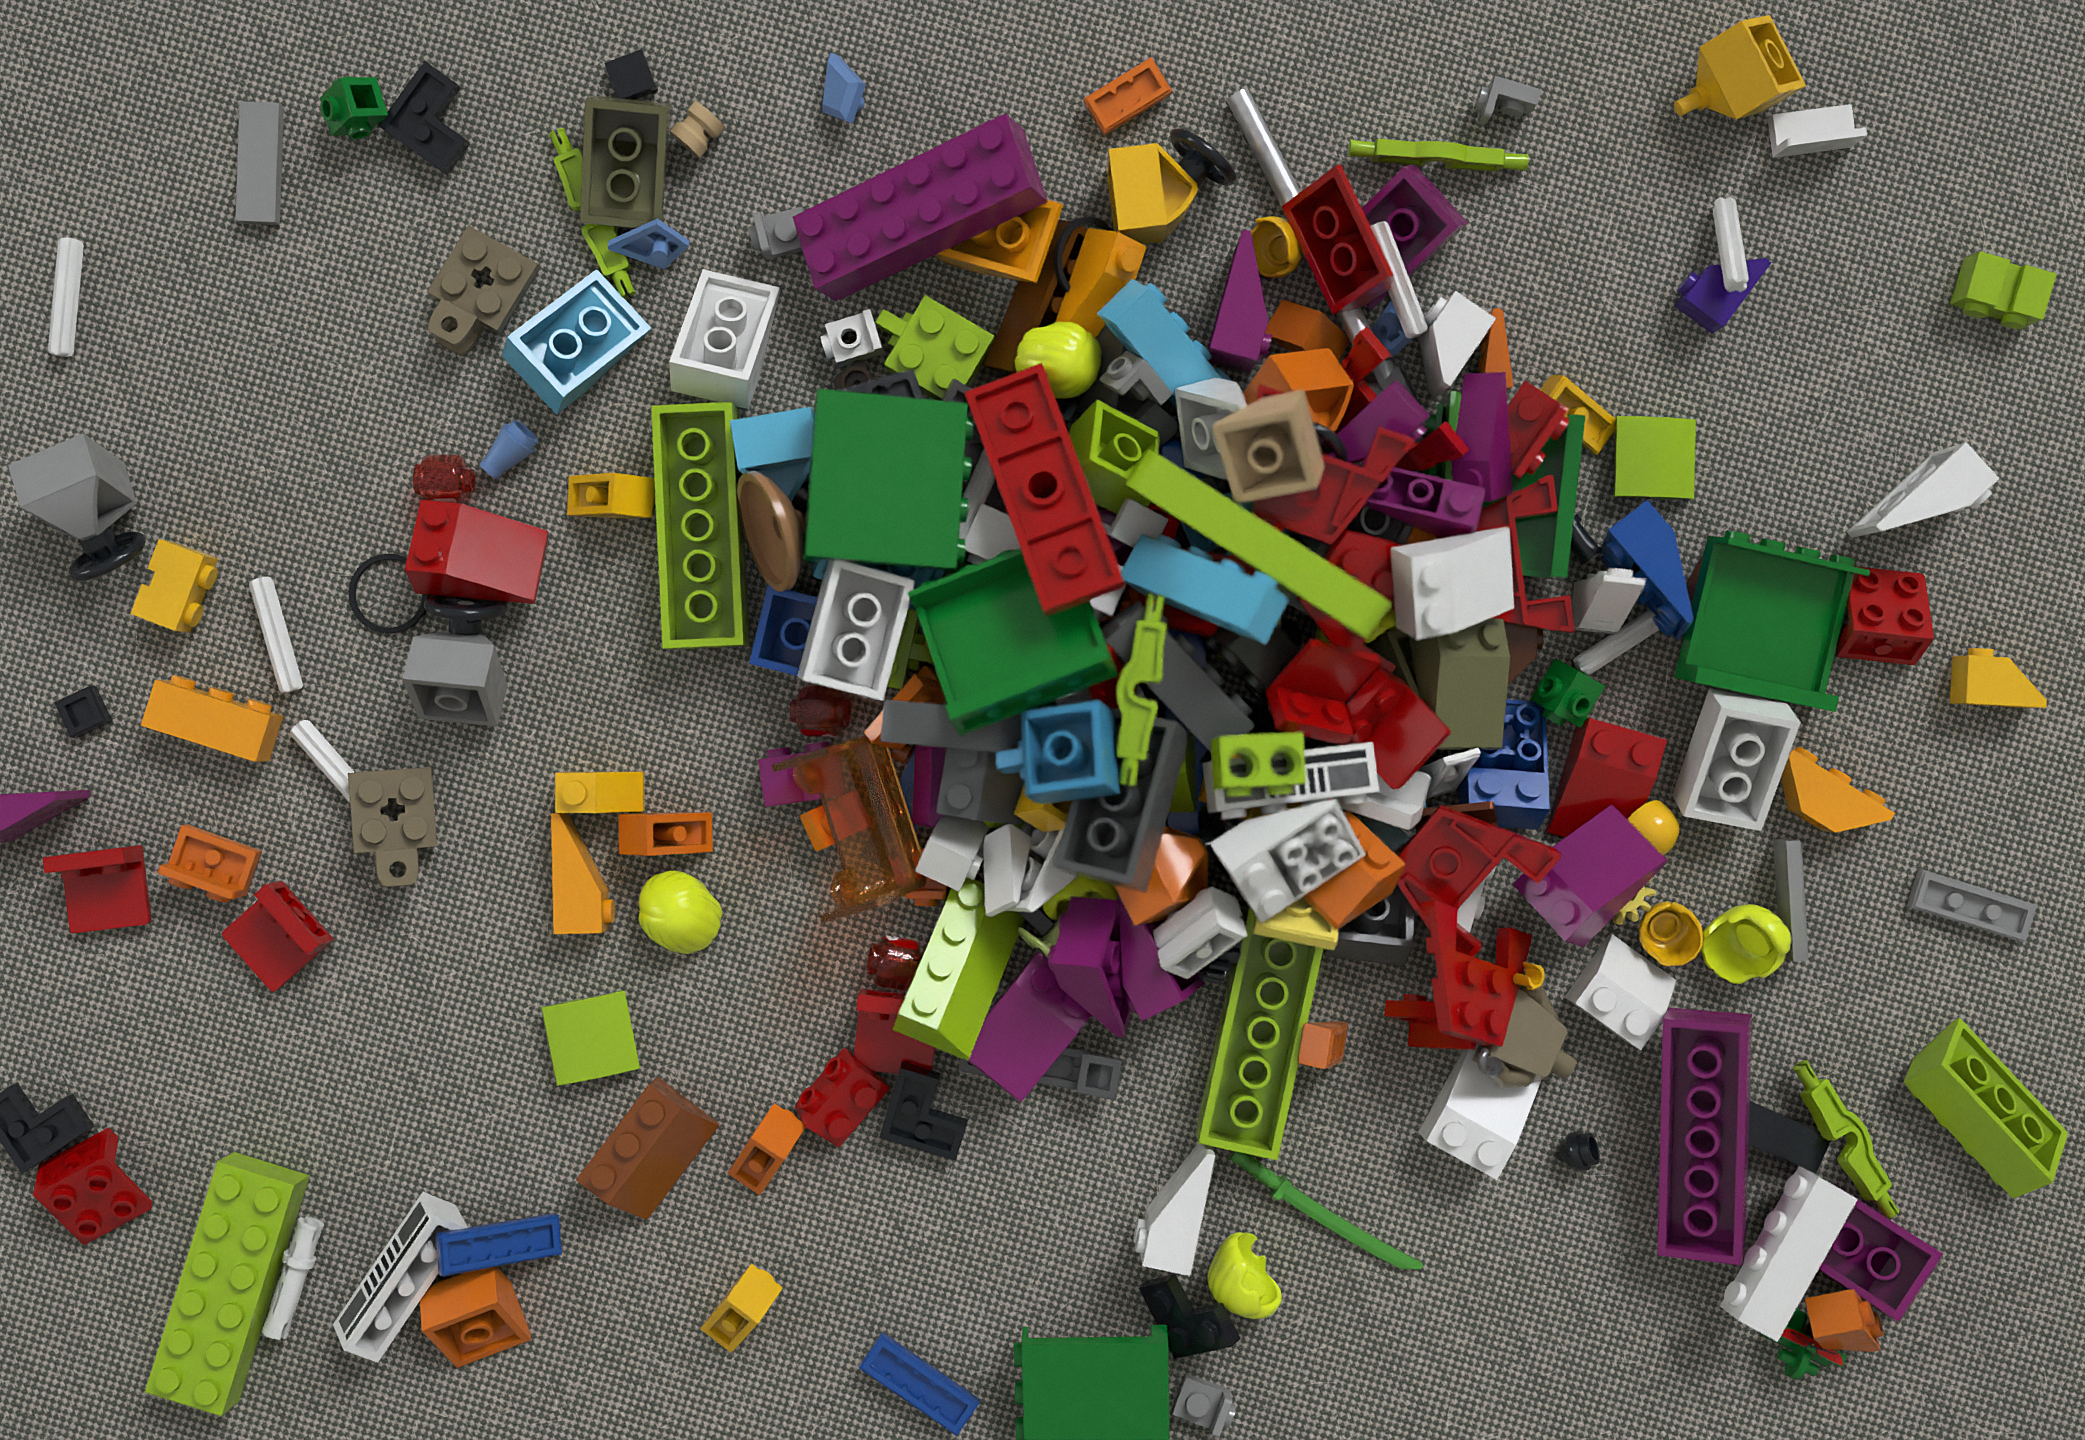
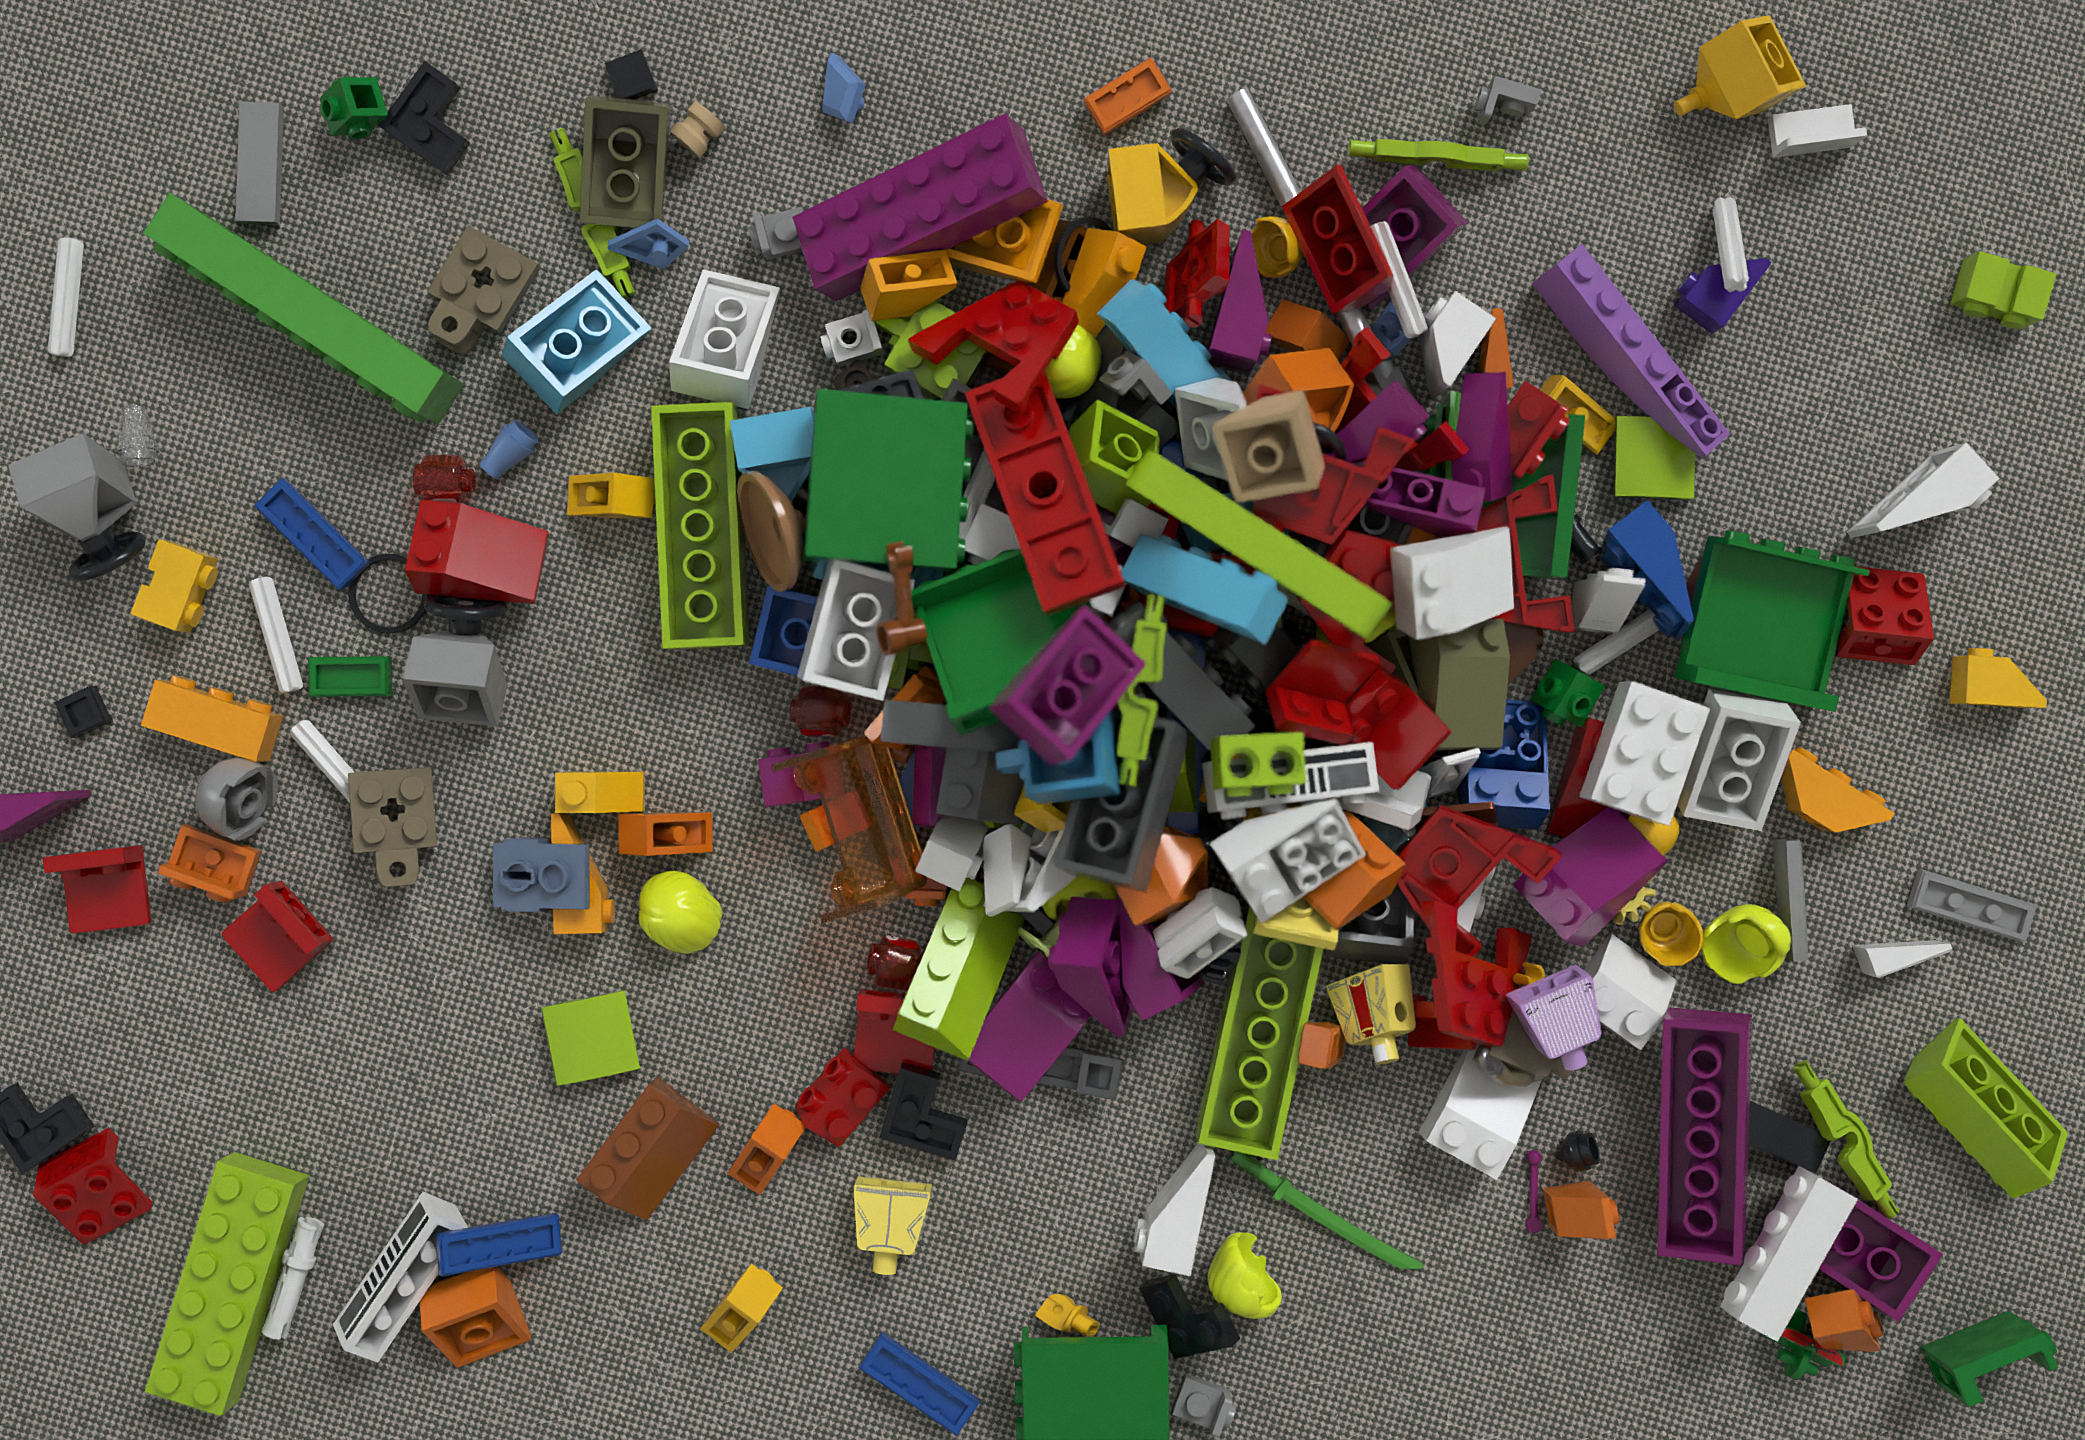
none -> clear cone [116,405,159,467]
none -> bright green brick [143,193,465,424]
none -> light grey cylinder [195,758,278,841]
none -> blue plate [254,478,370,591]
none -> green tile [308,656,392,697]
none -> sand blue piece [493,837,590,912]
none -> light yellow torso [854,1176,932,1275]
none -> light orange slope [860,250,958,321]
none -> dark orange brick [876,541,927,655]
none -> red wing [908,280,1079,415]
none -> magenta slope [989,605,1147,765]
none -> yellow piece [1035,1294,1100,1337]
none -> red plate [1164,218,1230,327]
none -> light yellow torso [1326,964,1416,1065]
none -> lavender torso [1506,965,1601,1071]
none -> magenta hinge [1525,1150,1542,1233]
none -> medium lavender slope [1532,244,1730,458]
none -> orange slope [1542,1181,1619,1239]
none -> white brick [1579,681,1710,826]
none -> white slope [1853,940,1952,978]
none -> green panel [1921,1311,2058,1407]

